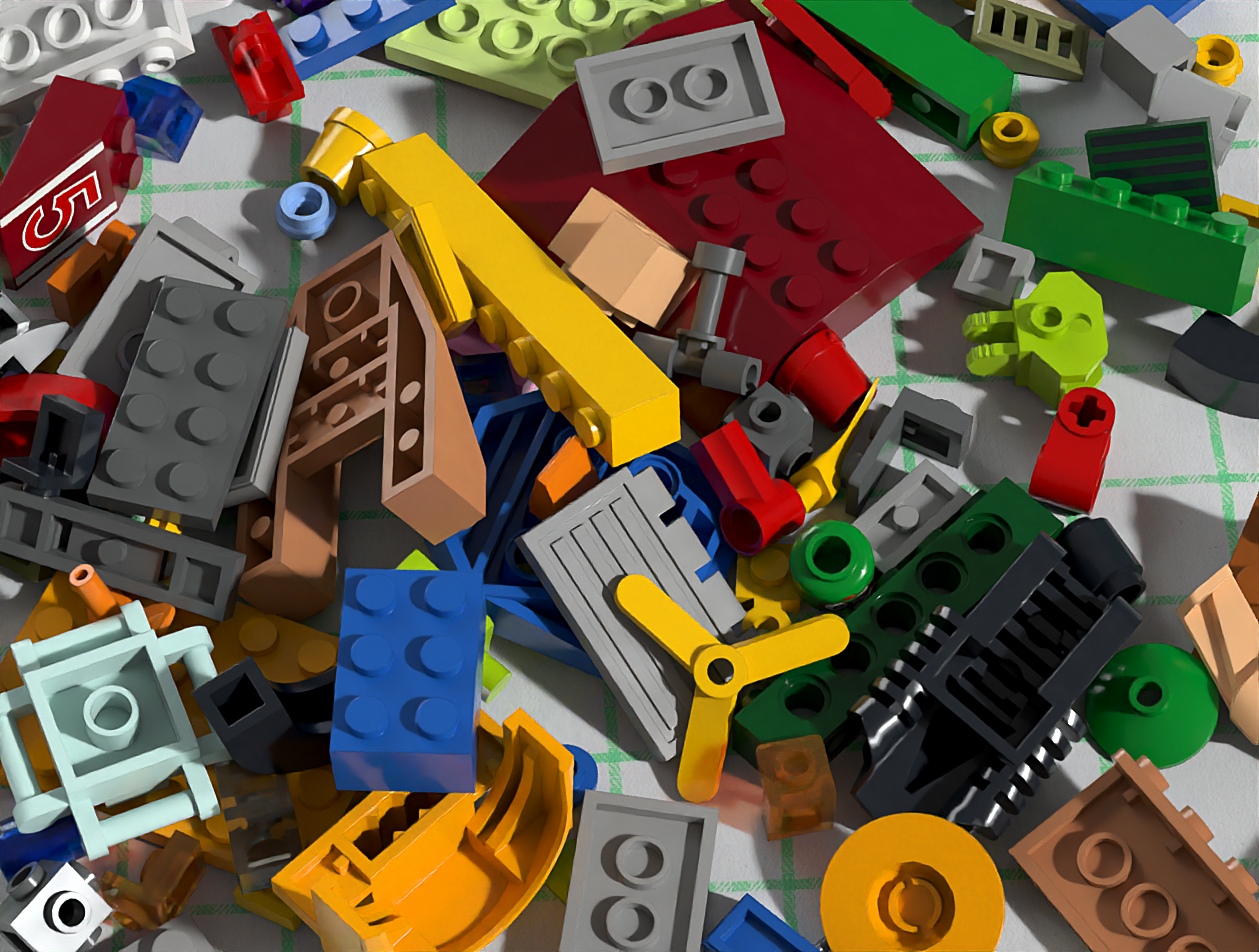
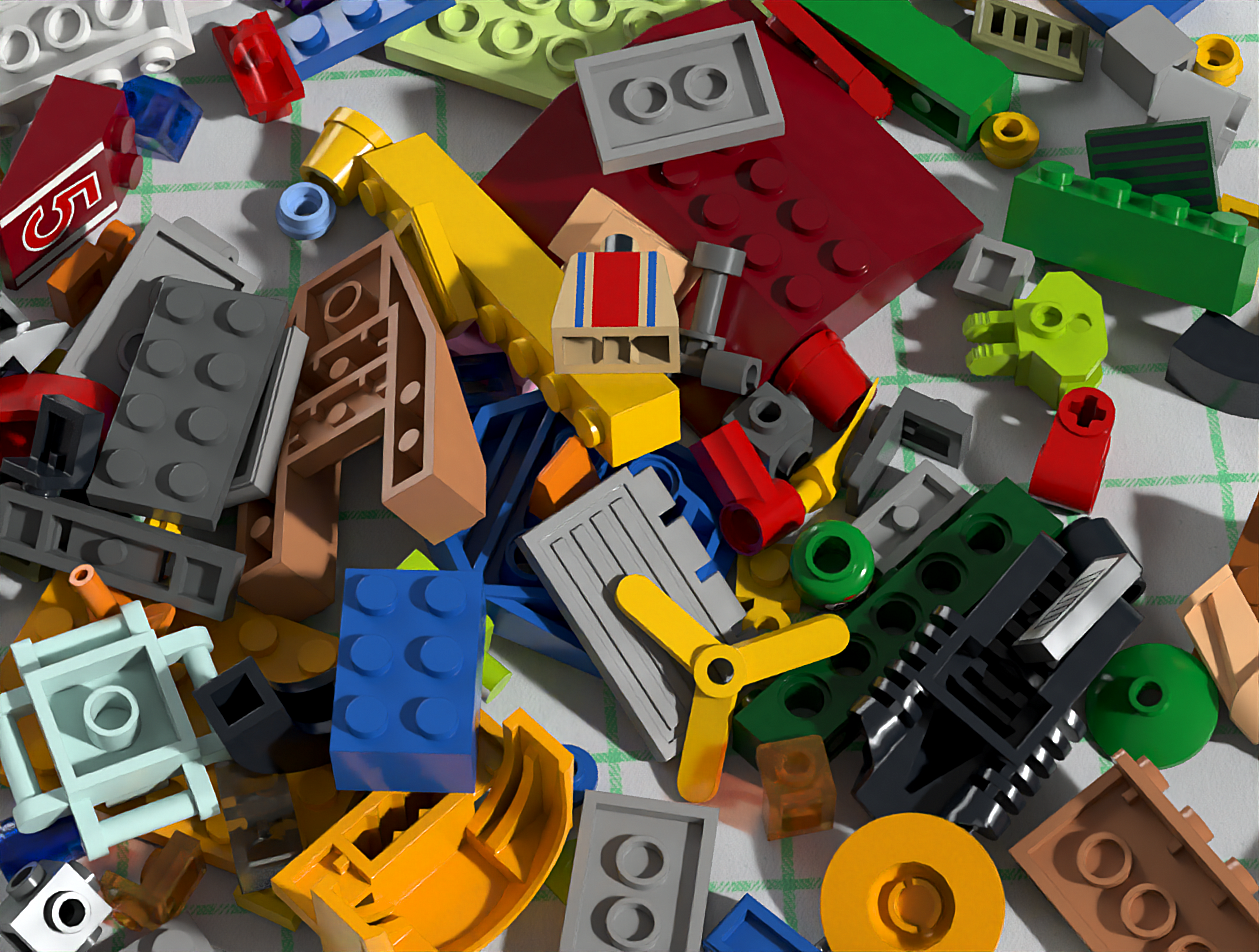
none -> tan torso [551,234,680,374]
none -> tile [1011,553,1142,664]

